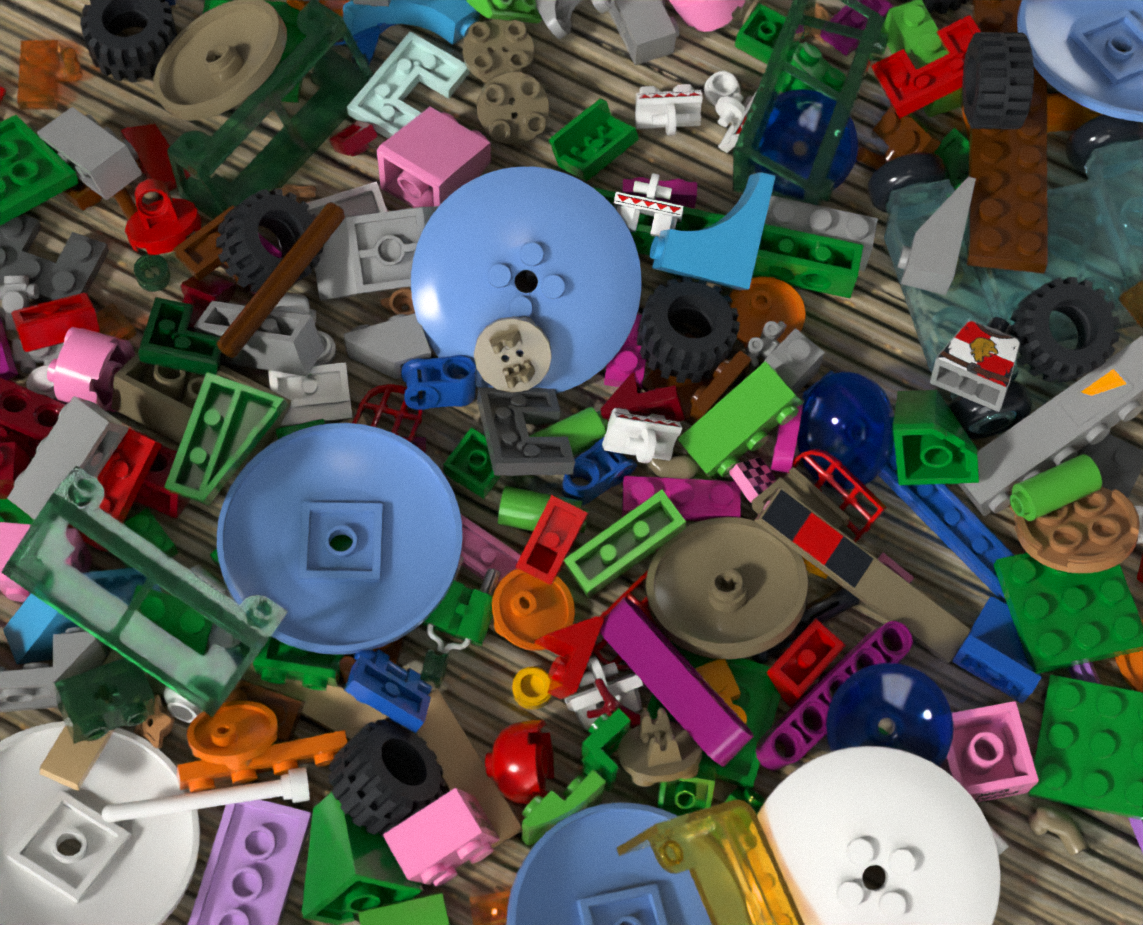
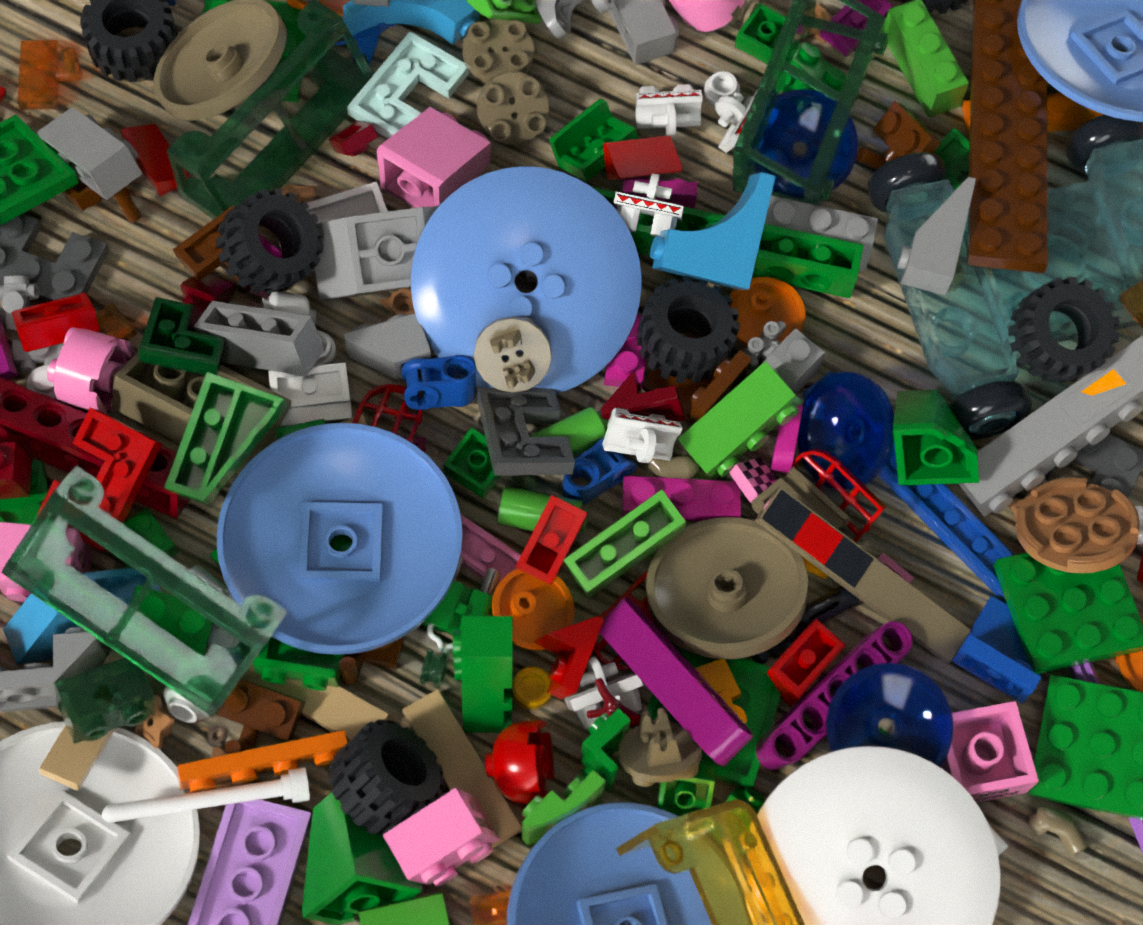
light grey brick [7,396,129,528] -> none
red tile [125,179,202,255] -> none
clear green bush [134,254,171,292] -> none
orange piece [187,701,278,770] -> none
reddish brown axle [217,202,345,358] -> none
blue plate [344,649,432,733] -> none
red plate [871,15,981,119] -> none
torso [930,317,1020,412] -> none
black tyre [962,32,1034,129] -> none
bright green brick [1010,454,1102,521] -> none
none -> green wedge [453,616,512,733]
none -> red slope [603,135,683,180]

